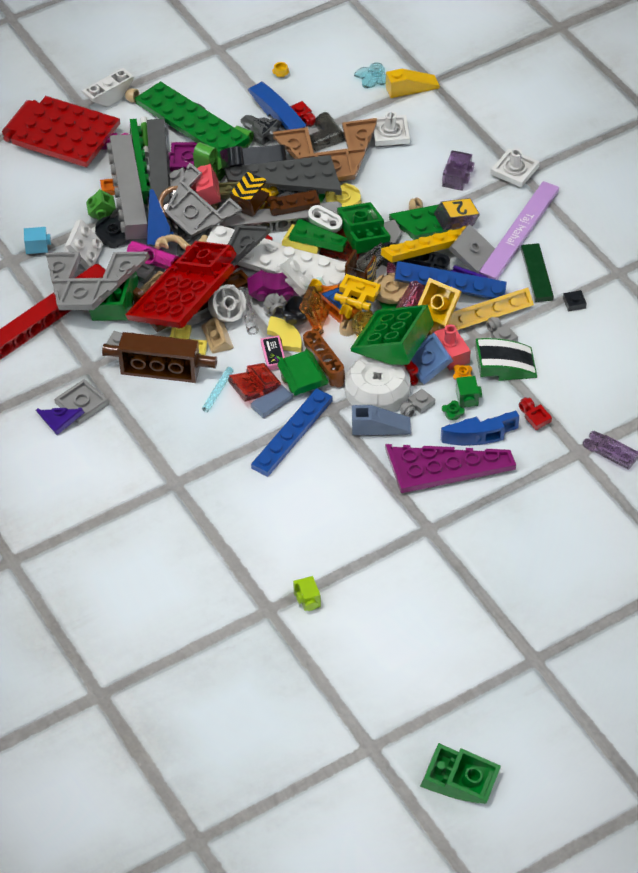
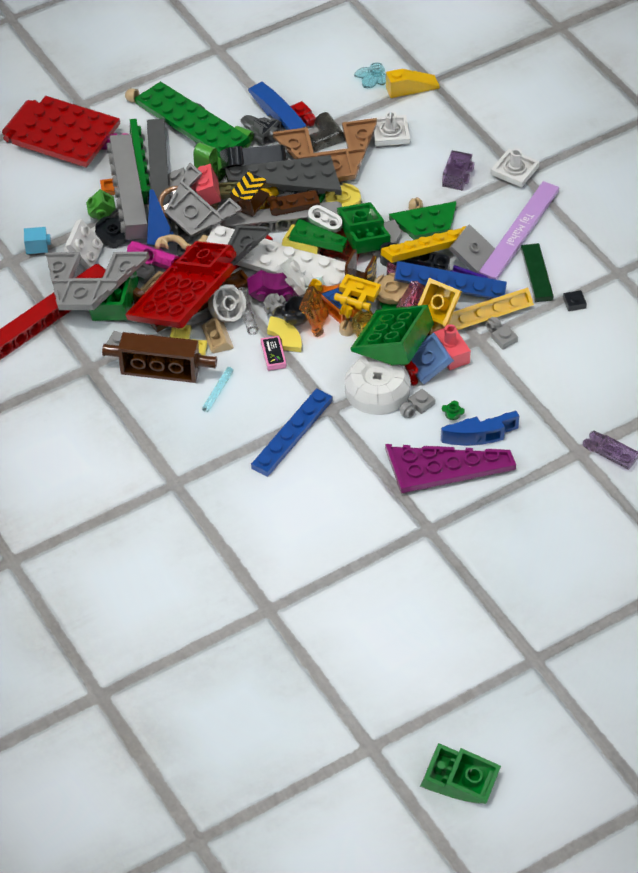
dark purple tile [36,407,85,435] -> none
light grey tile [54,379,109,425] -> none
white slope [82,68,134,107] -> none
bright green bar [140,116,149,157] -> none
magenta plate [169,142,198,172] -> none
clear red slope [228,363,281,401] -> none
sand blue tile [251,384,293,418] -> none
yellow plate [272,62,289,78] -> none
green slope [277,348,329,396] -> none
lime brick [293,576,321,611] -> none
dark orange beam [303,330,345,388] -> none
sand blue slope [352,405,411,435] -> none
clear smoke tile [357,242,385,272] -> none
brick [434,198,480,230] -> none
light orange plate [453,365,472,380] -> none
green brick [455,376,482,408] -> none
slope [475,338,537,381] -> none
red plate [519,397,552,430] -> none

